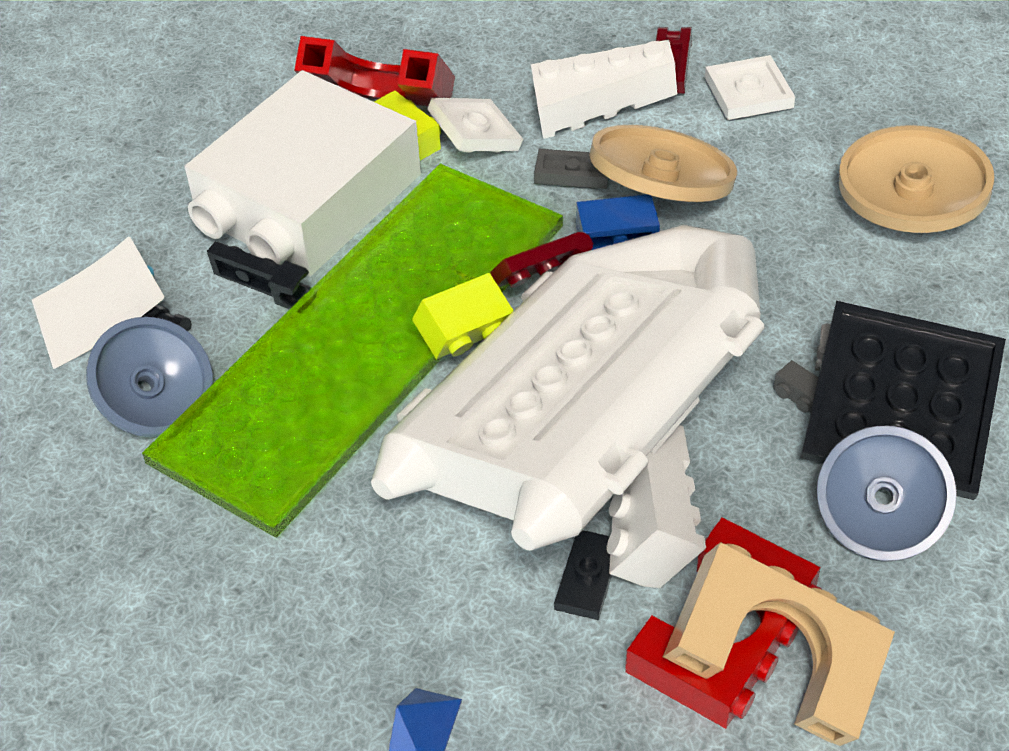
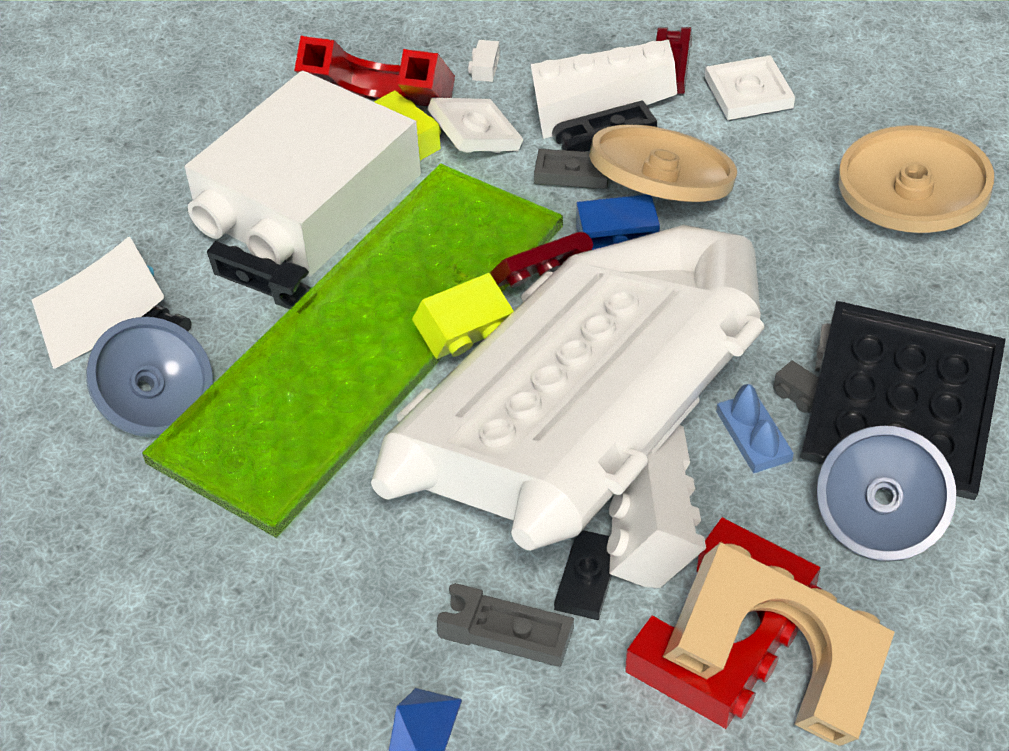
none -> dark grey plate [437,583,574,667]
none -> white piece [468,40,500,82]
none -> black plate [552,100,657,152]
none -> medium blue tile [716,384,794,474]

